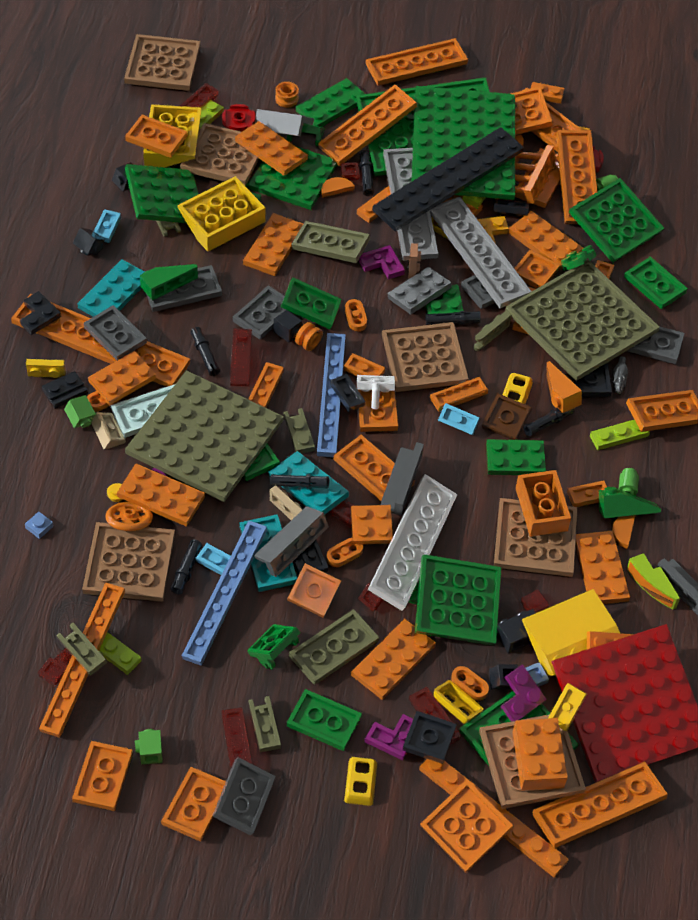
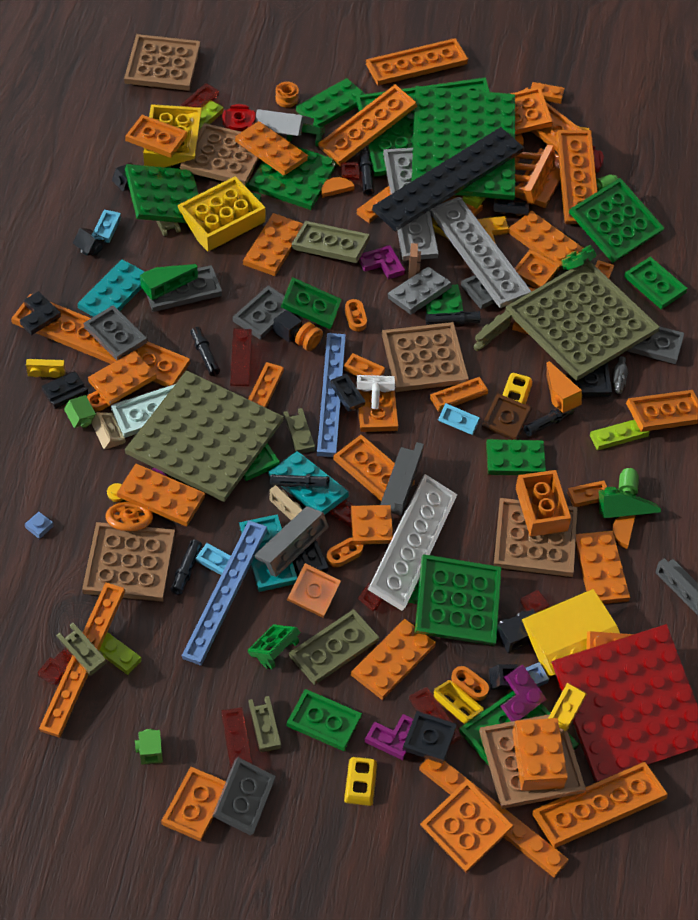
orange plate [72,741,133,811] -> none
lime slope [627,553,680,610] -> none

